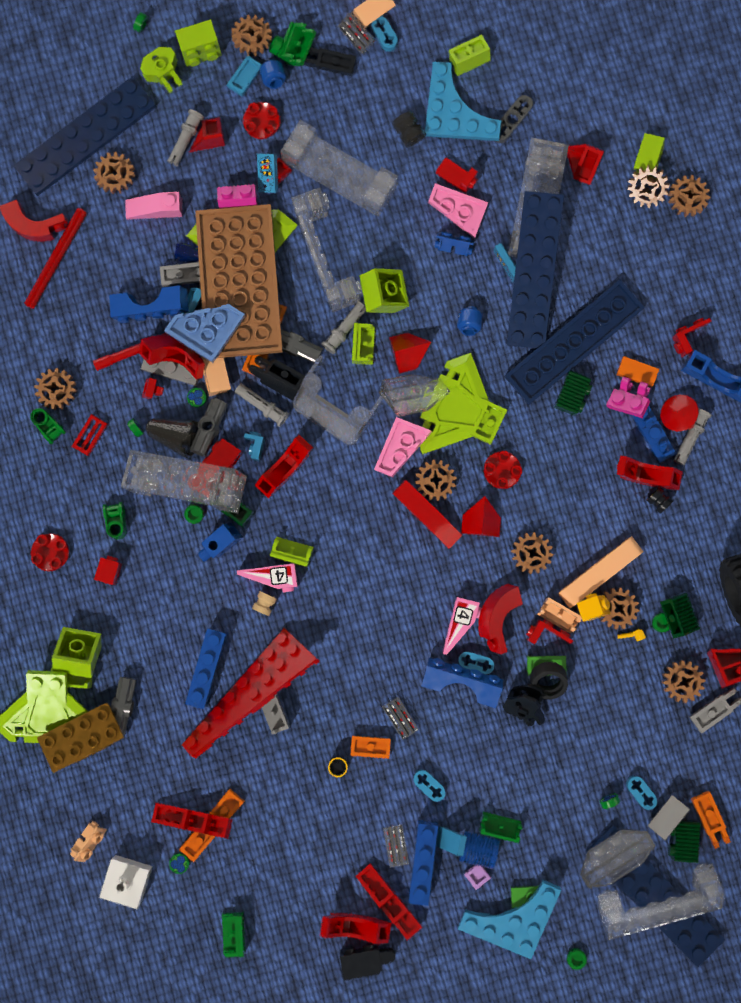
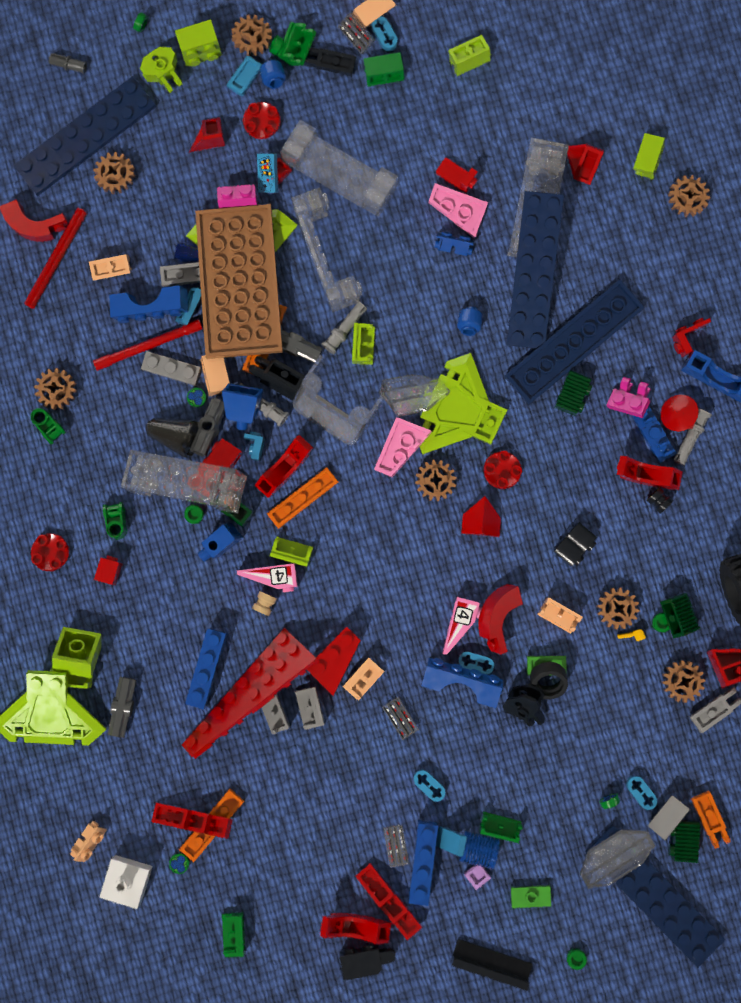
pearl gold bracket [37,703,124,773] -> none
red tile [72,414,109,456] -> none
bright pink slope [125,192,183,219] -> none
green tile [127,418,144,437] -> none
red arch [140,335,205,380] -> none
red tile [142,378,164,399] -> none
medium blue plate [164,304,245,363] -> none
light grey pin [167,109,204,167] -> none
black wheel [328,756,348,777] -> none
orange plate [350,735,391,759] -> none
lime brick [360,268,409,313] -> none
red slope [389,333,431,374] -> none
clear smoke wheel [392,111,426,147] -> none
red slope [392,480,462,549] -> none
dark azure plate [425,62,501,141] -> none
dark azure plate [458,880,561,959] -> none
dark azure tile [493,243,516,282] -> none
dark grey beam [495,95,533,143] -> none
medium nougat gear [511,532,553,574] -> none
red bracket [526,619,573,644] -> none
light nougat beam [558,536,644,609] -> none
yellow brick [577,593,611,622] -> none
clear plate [598,864,725,940] -> none
orange tile [616,356,659,388] -> none
gear [628,165,670,208] -> none
none -> dark grey axle [49,53,87,74]
none -> light nougat hinge [89,254,132,281]
none -> blue torso [222,383,263,430]
none -> orange tile [267,467,339,529]
none -> light grey hinge [295,686,325,730]
none -> red wedge [306,627,361,696]
none -> light nougat hinge [343,657,385,700]
none -> green hinge [363,52,404,87]
none -> black panel [451,939,532,991]
none -> black brick [553,522,597,567]

